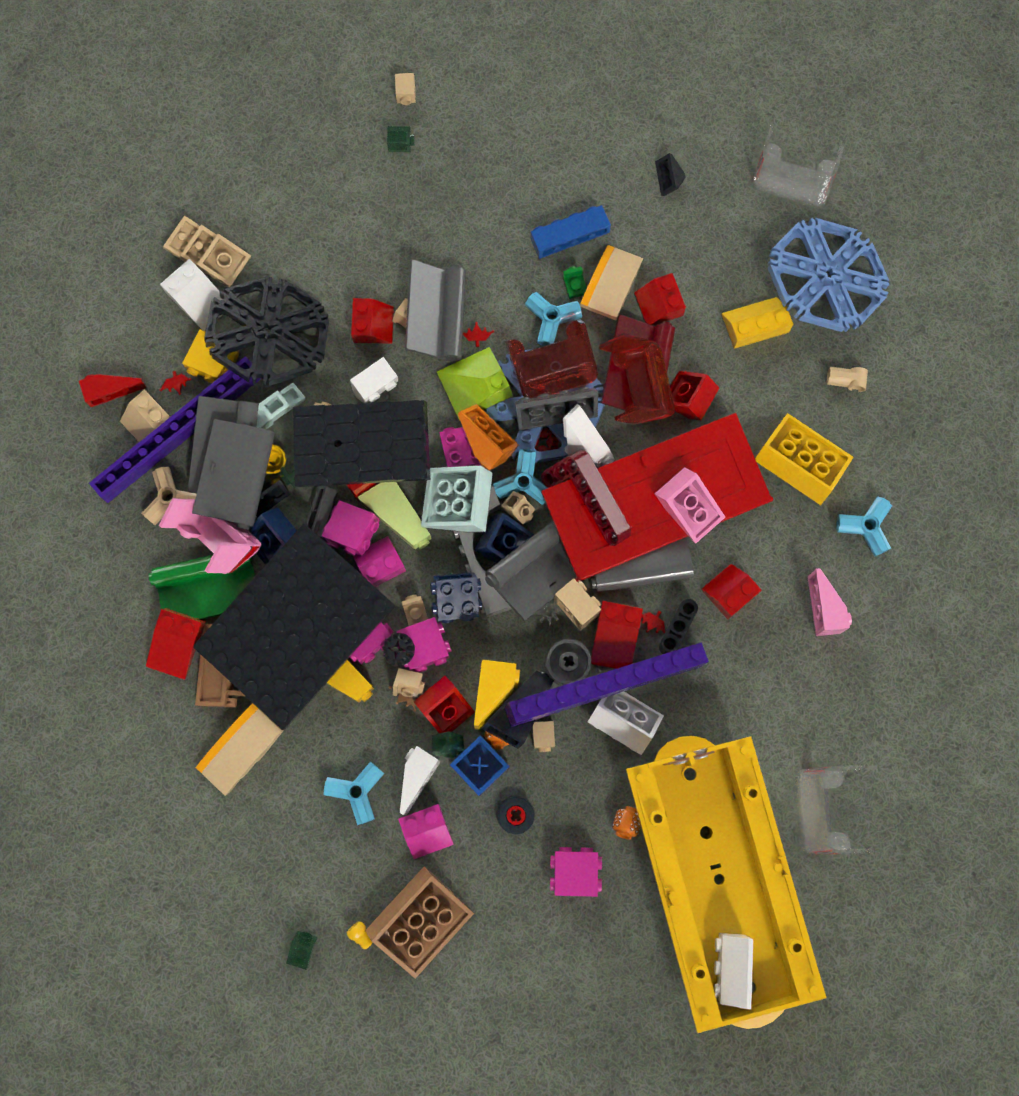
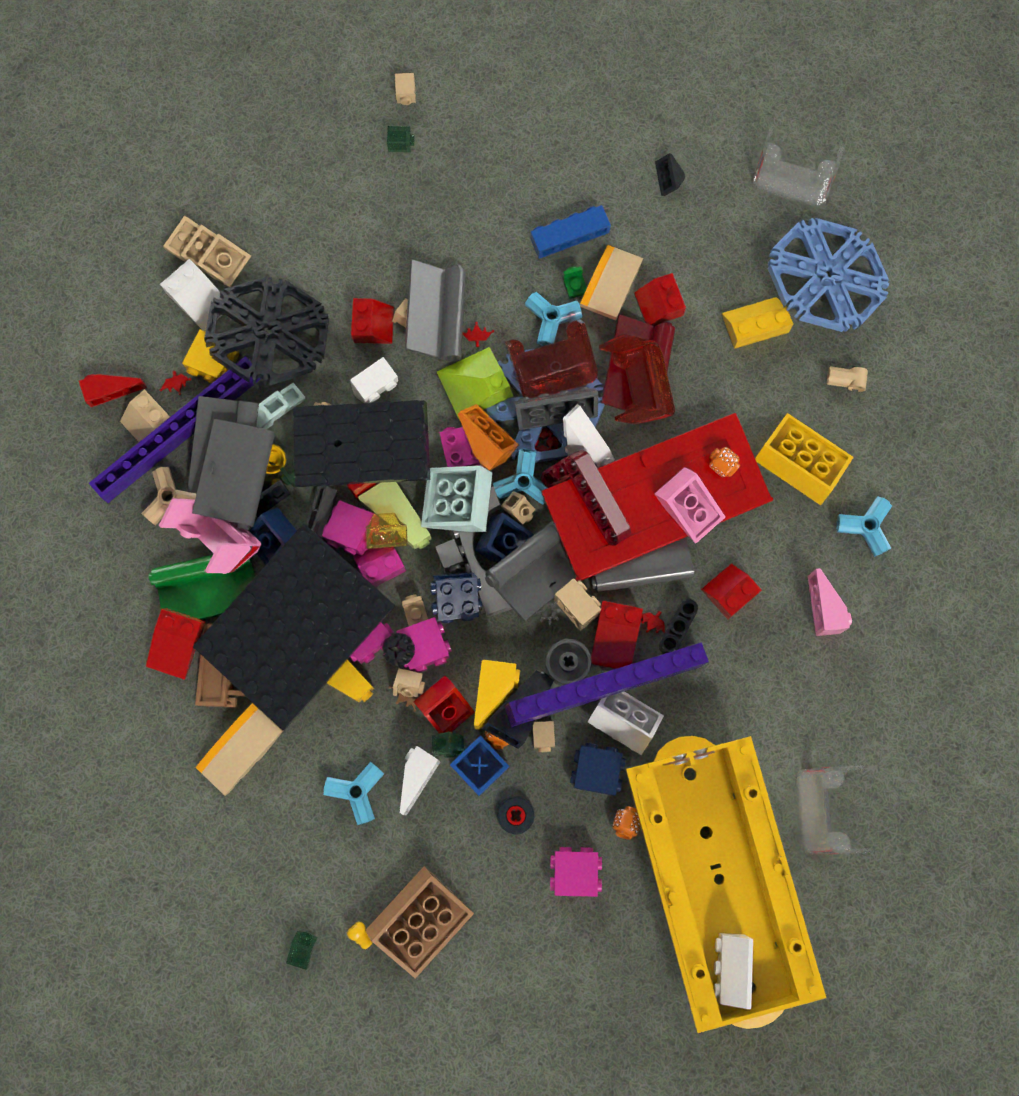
dark pink slope [398,804,454,859] -> none
red slope [662,371,719,421] -> none
none -> clear yellow slope [365,513,407,549]
none -> light grey brick [435,539,464,573]
none -> dark blue brick [570,743,626,796]
none -> orange head [709,447,740,477]

